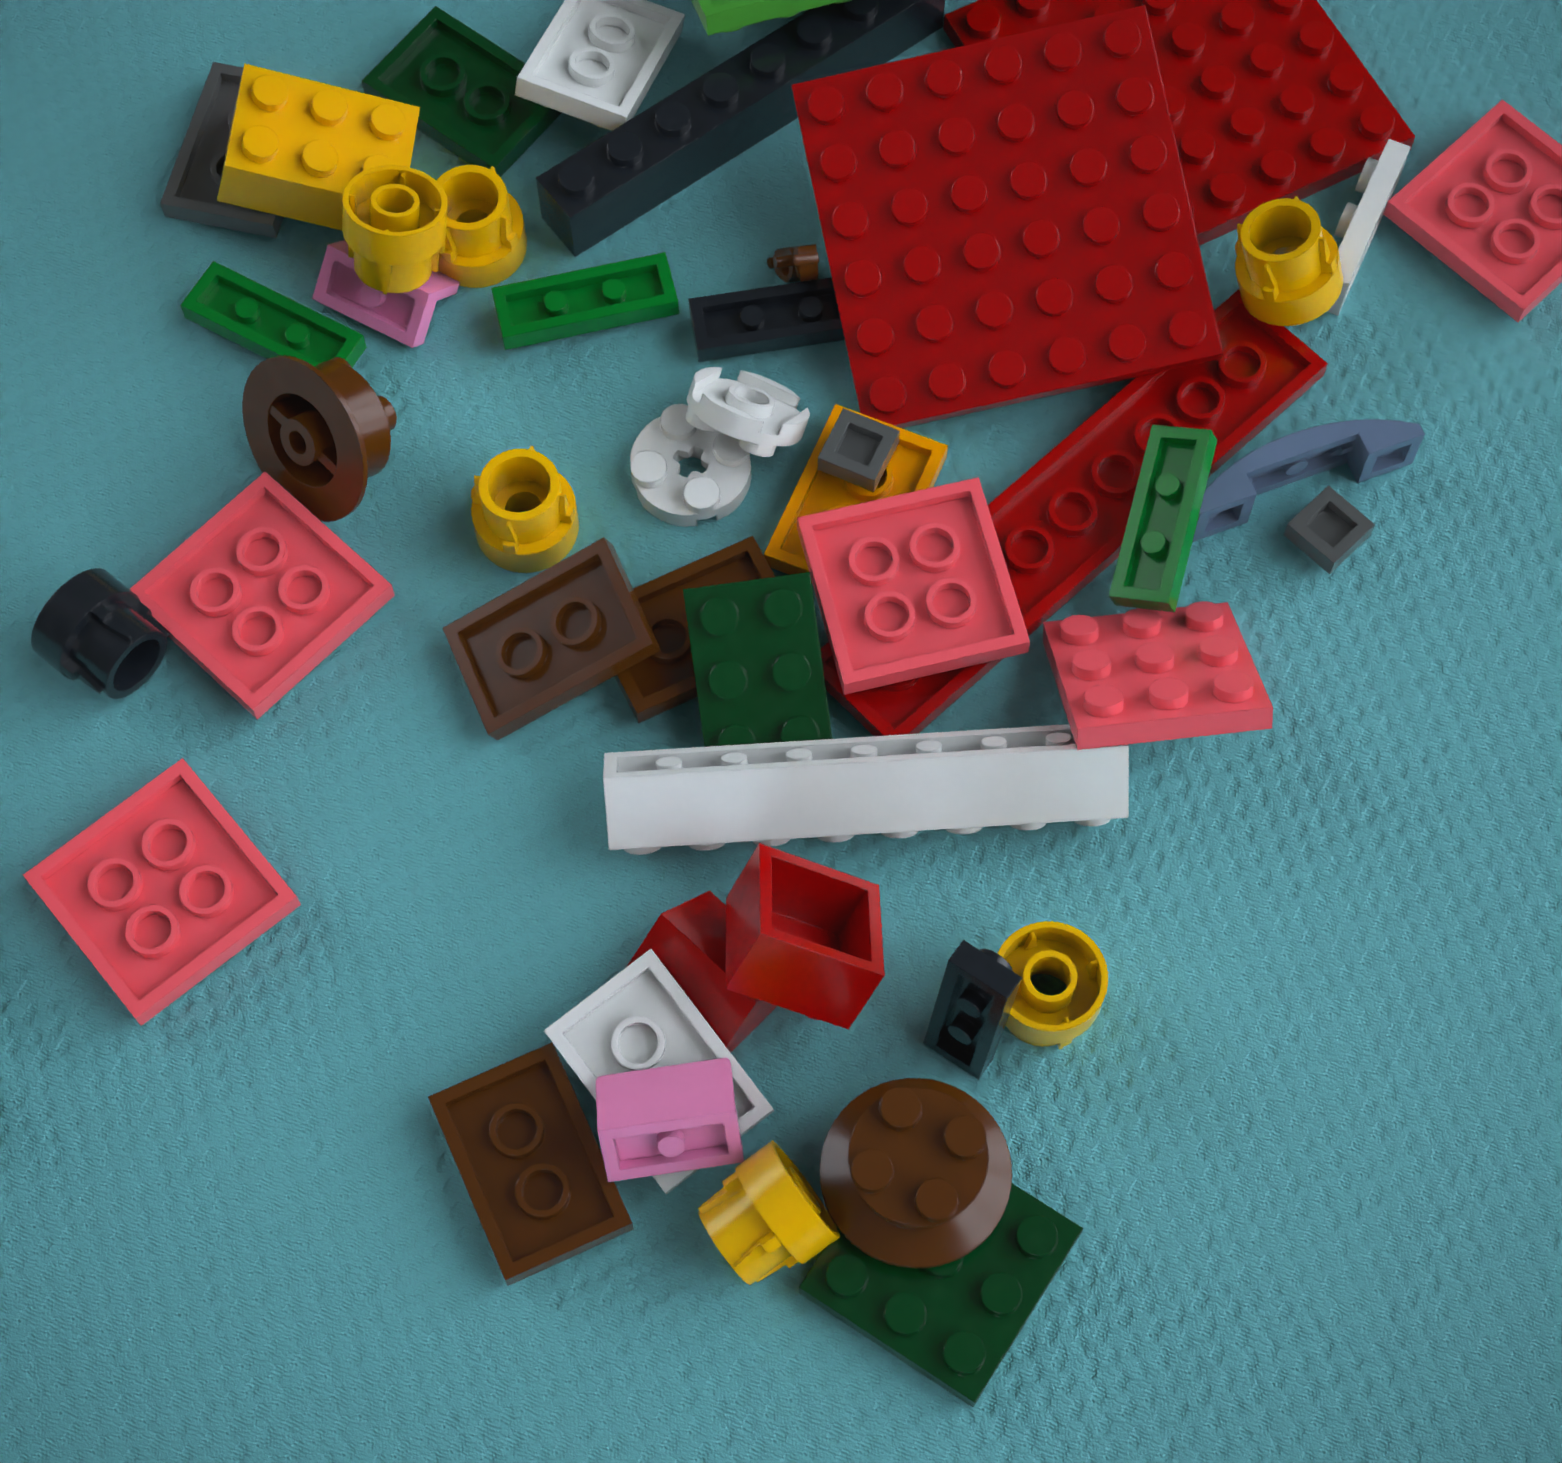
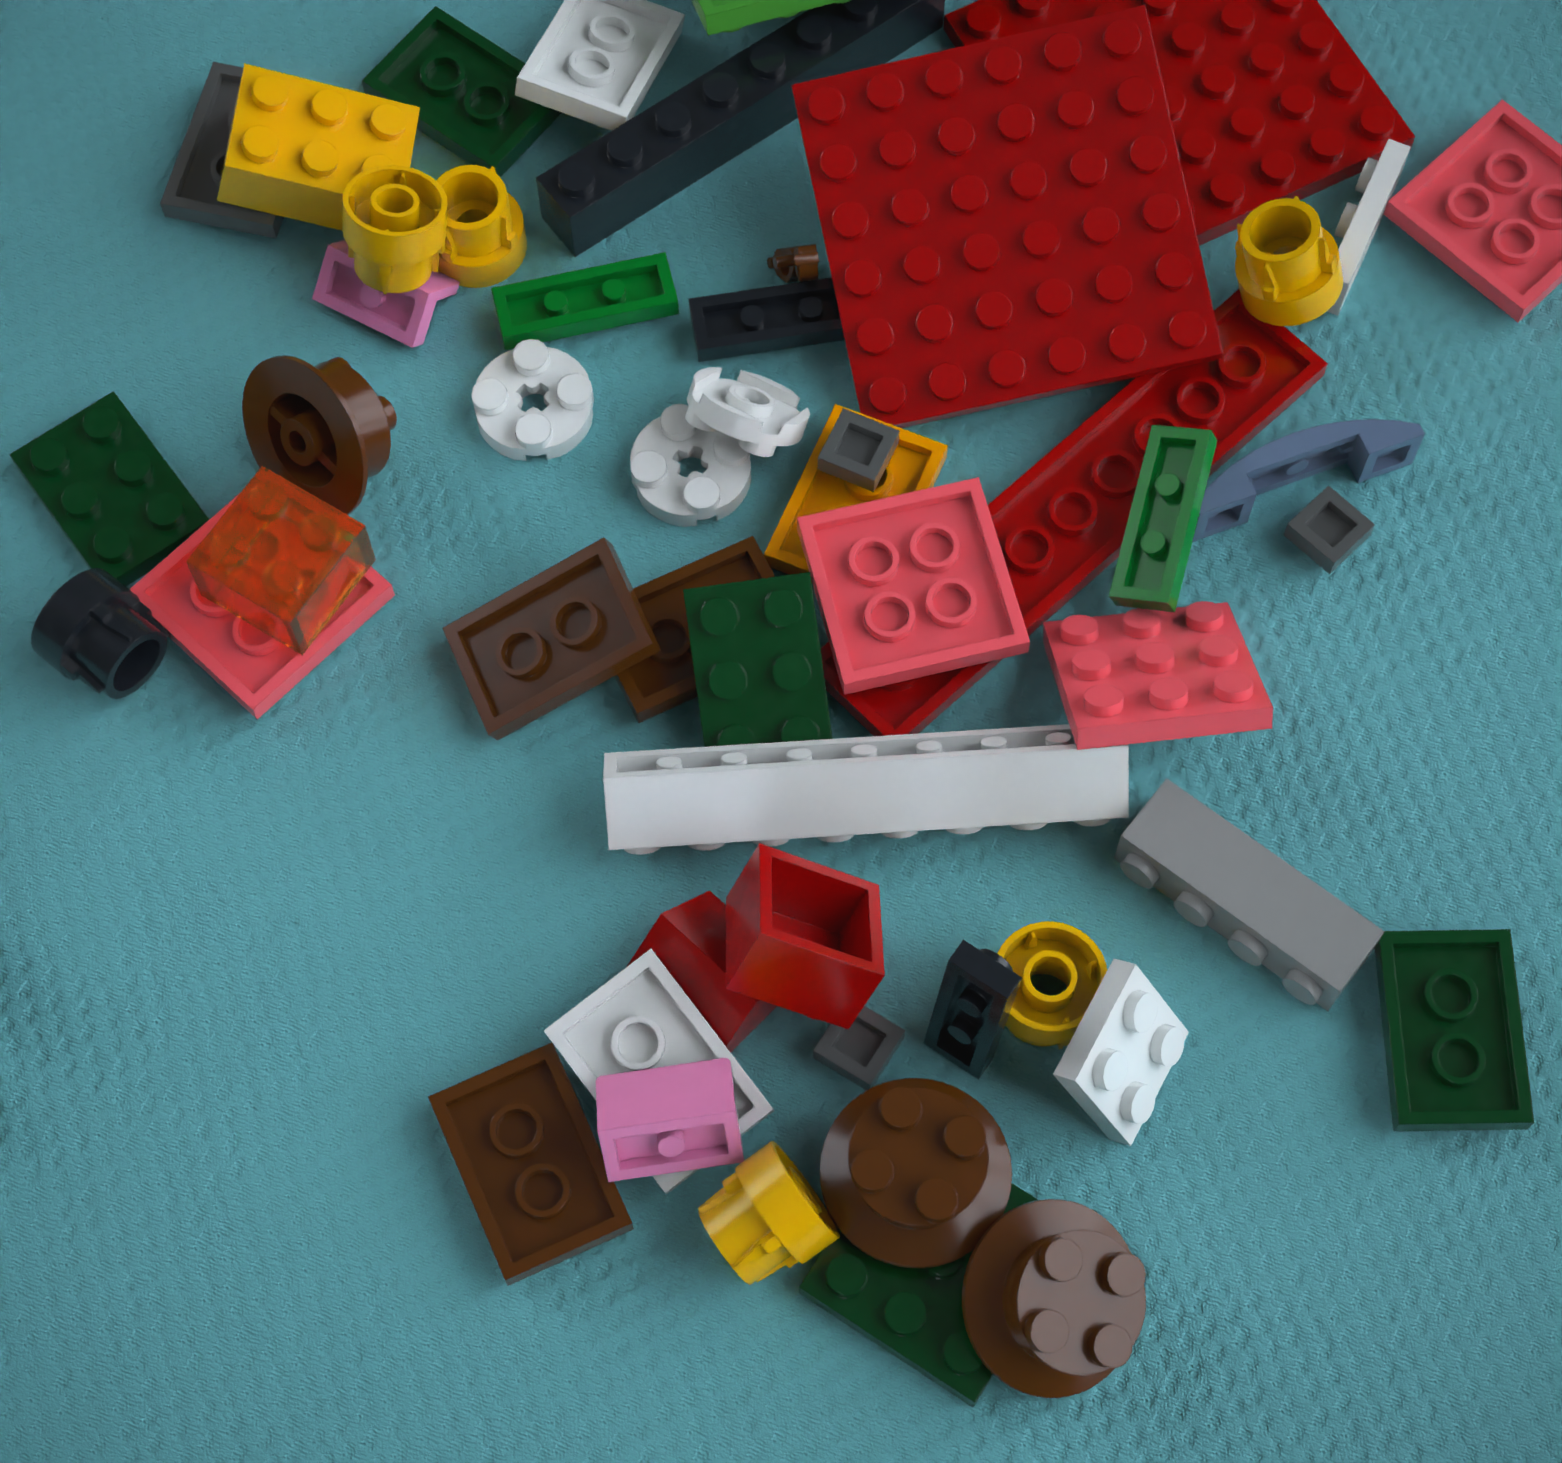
coral plate [23,758,301,1026] -> none
green plate [180,261,367,368] -> none
yellow piece [471,445,579,573] -> none
none -> dark green plate [9,391,209,586]
none -> clear orange piece [186,466,376,656]
none -> white plate [471,339,594,461]
none -> dark grey plate [813,1006,905,1091]
none -> piece [962,1199,1146,1398]
none -> white plate [1053,959,1189,1146]
none -> light grey brick [1114,778,1385,1011]
none -> dark green plate [1374,929,1534,1131]

